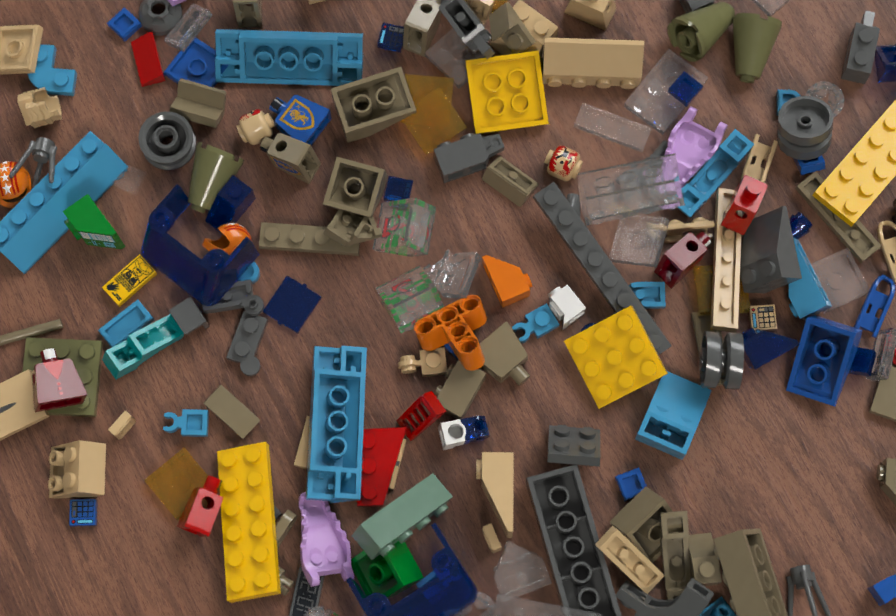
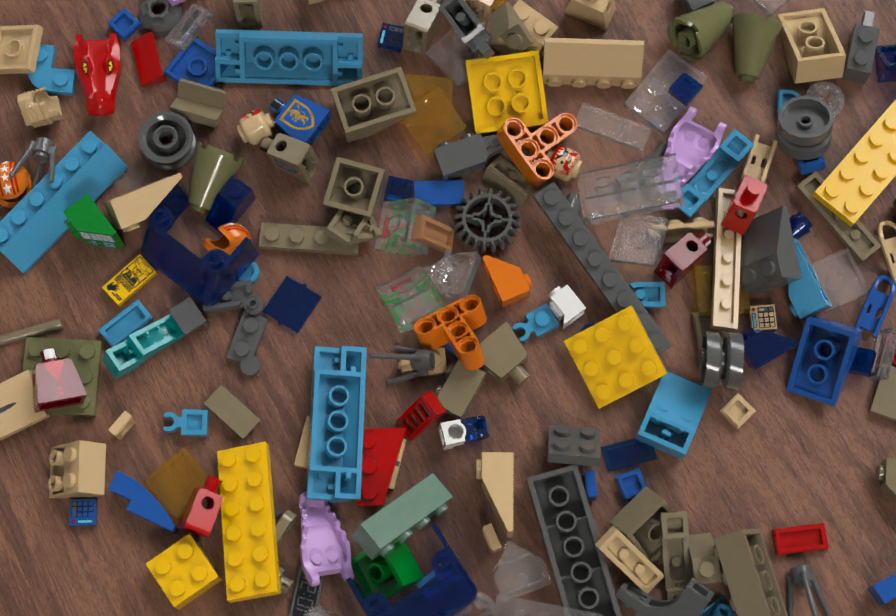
none -> red animal [73,33,122,117]
none -> tan slope [103,173,182,233]
none -> blue slope [108,470,178,534]
none -> yellow brick [146,533,222,610]
none -> dark grey plant [370,345,435,386]
none -> medium nougat tile [412,214,455,253]
none -> blue tile [414,180,464,207]
none -> dark grey gear [453,188,521,255]
none -> orange beam [497,113,577,187]
none -> blue tile [583,470,598,500]
none -> clear blue tile [601,438,657,473]
none -> tan tile [719,393,756,430]
none -> red tile [772,523,829,556]
none -> tan slope [777,8,846,84]

